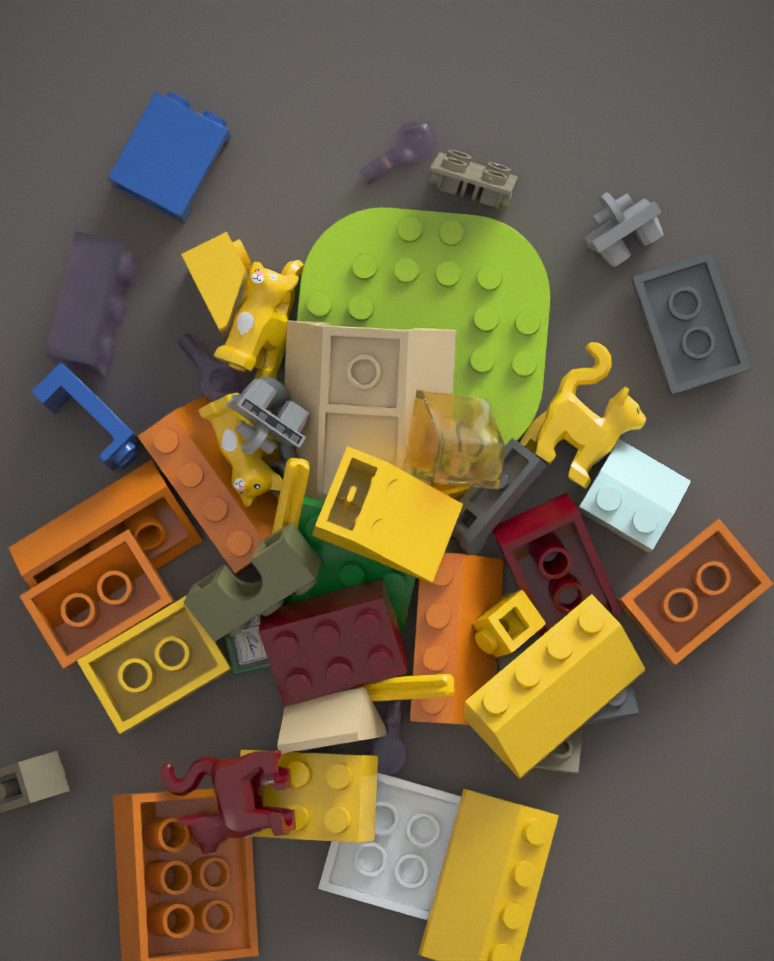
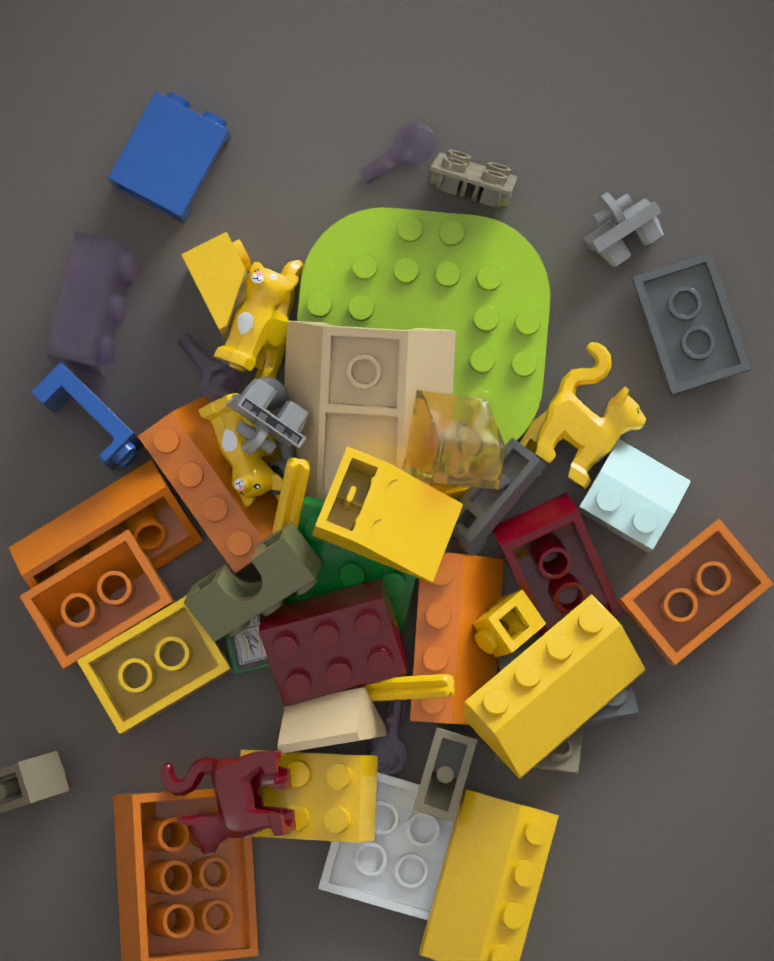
none -> dark tan slope [413,727,478,822]

